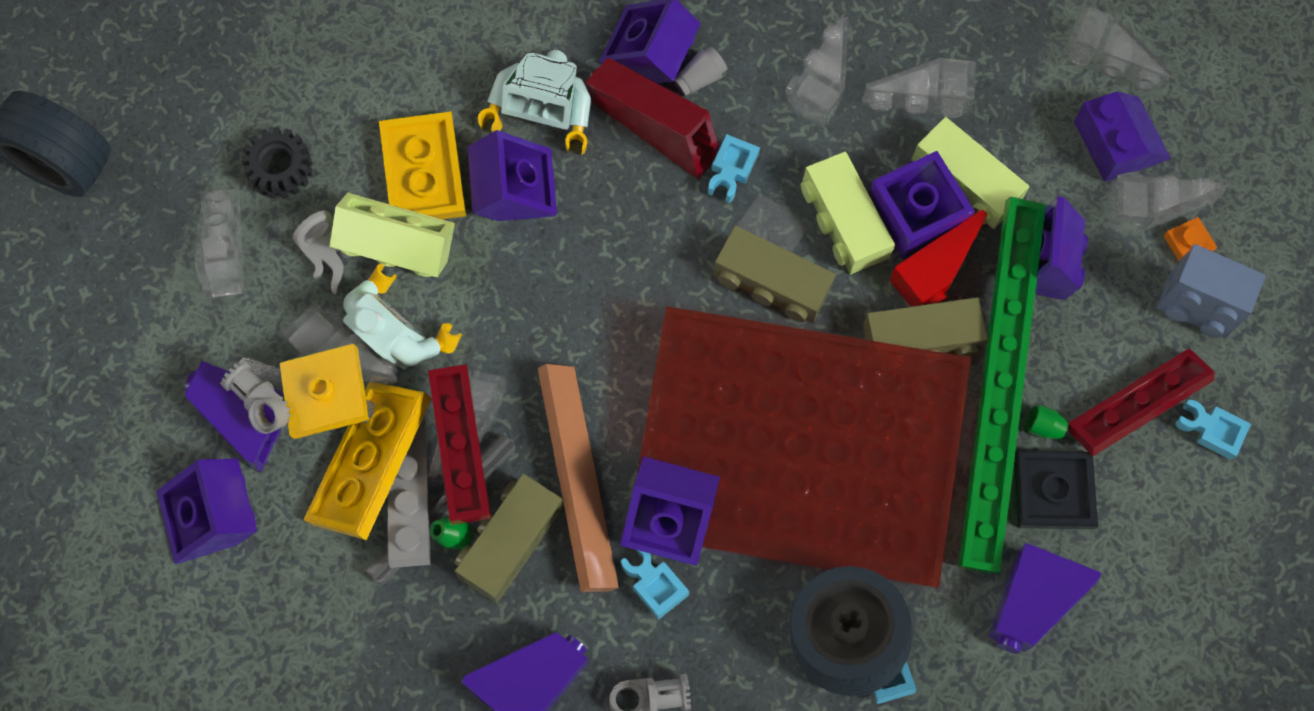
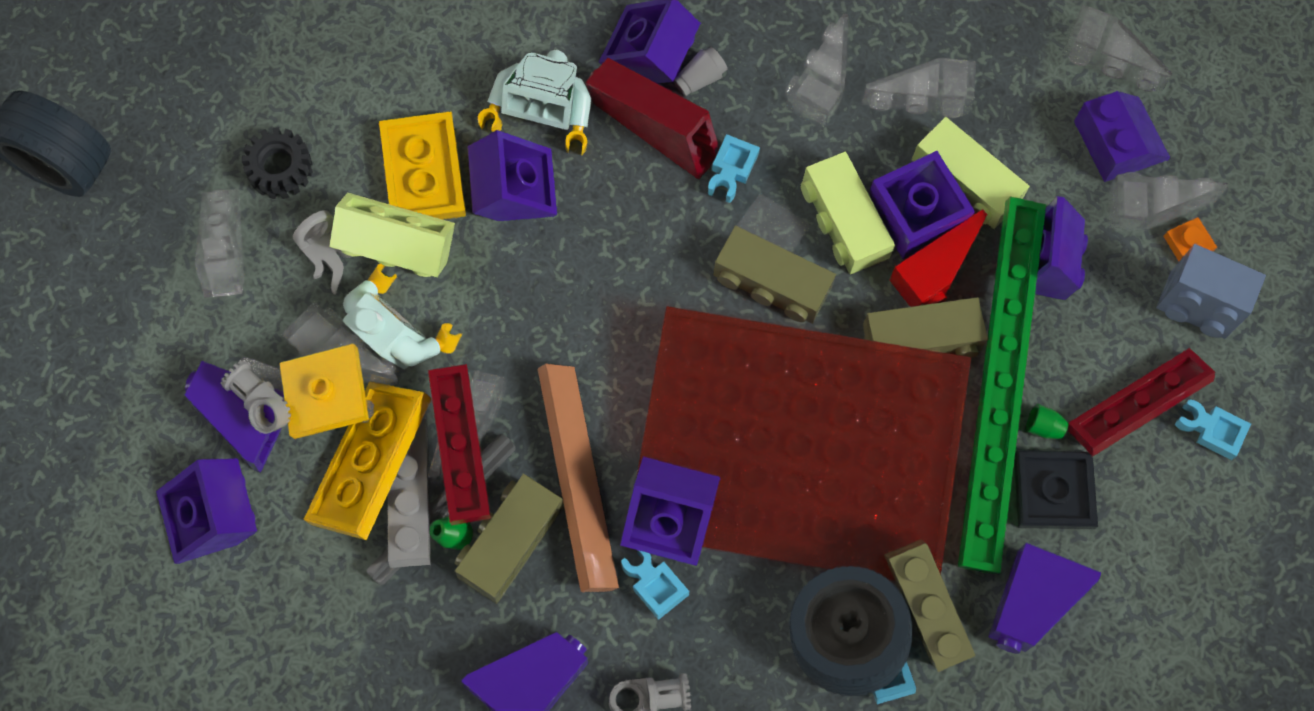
none -> olive brick [884,539,976,672]

